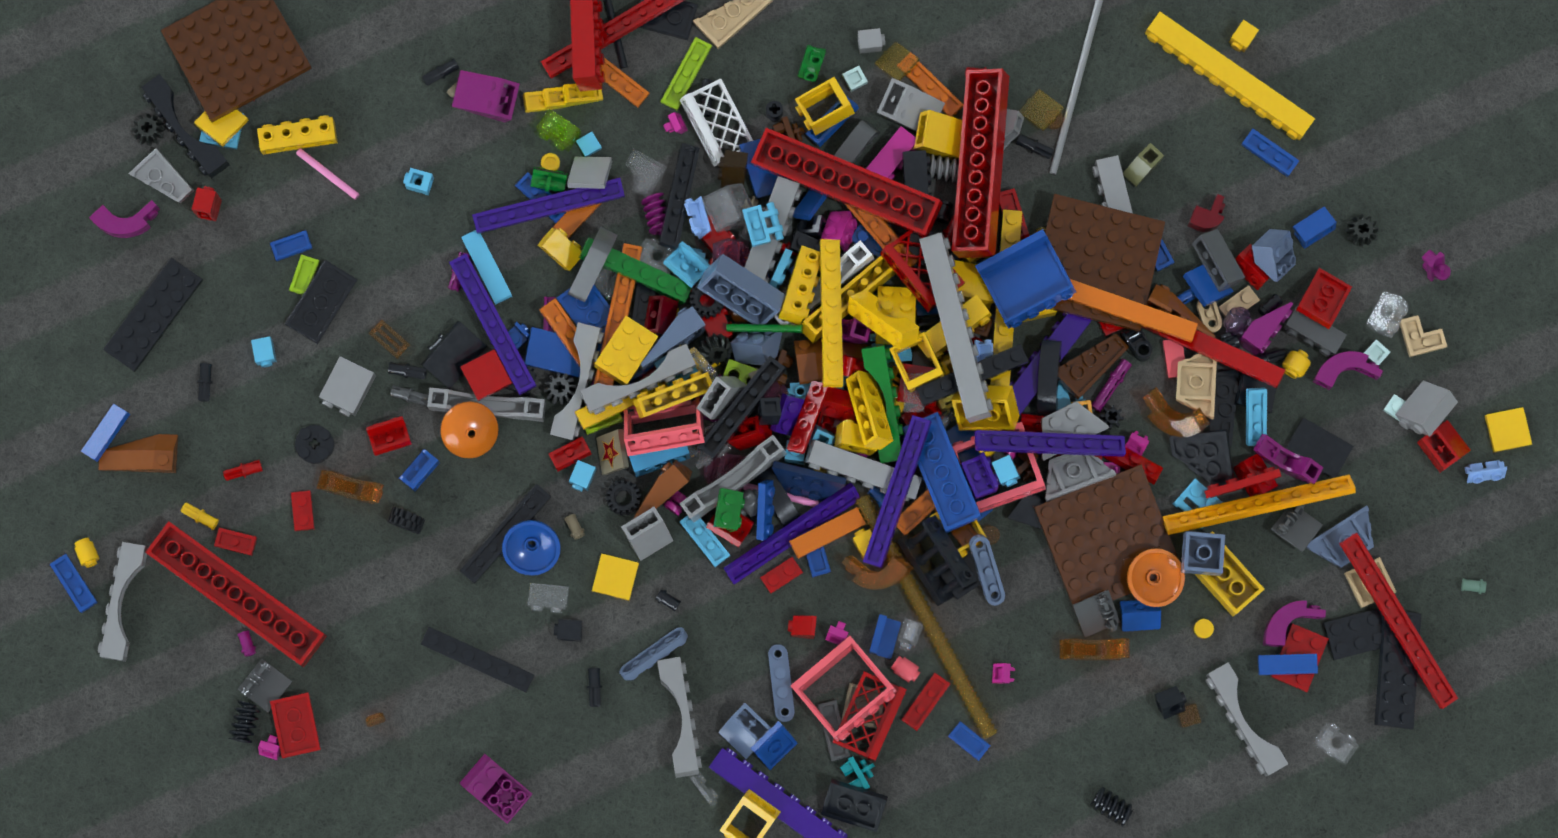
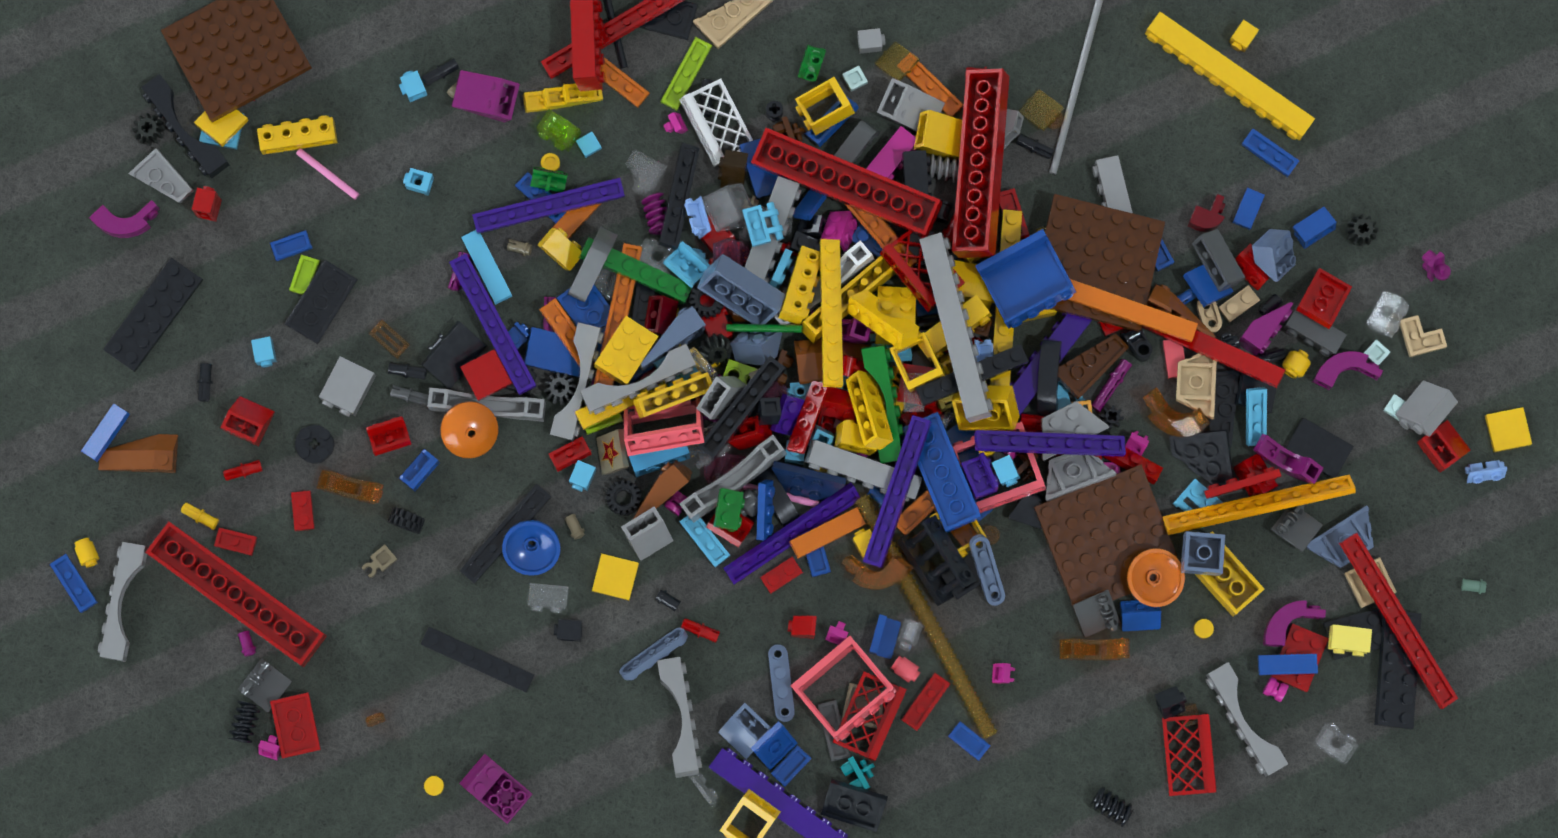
light grey tile [567,157,612,189] -> none
black axle [587,668,602,707] -> none
olive slope [1123,143,1164,187] -> none
clear purple head [1223,307,1252,335] -> none
none -> red slope [220,396,275,447]
none -> dark tan plate [362,544,398,578]
none -> medium azure brick [399,71,427,102]
none -> yellow tile [424,776,444,796]
none -> dark tan pin [507,239,532,257]
none -> red axle [681,619,720,643]
none -> blue tile [771,745,812,787]
none -> red fence [1162,714,1217,796]
none -> blue tile [1232,188,1265,230]
none -> dark pink wheel [1262,676,1289,702]
none -> light yellow brick [1328,625,1372,657]

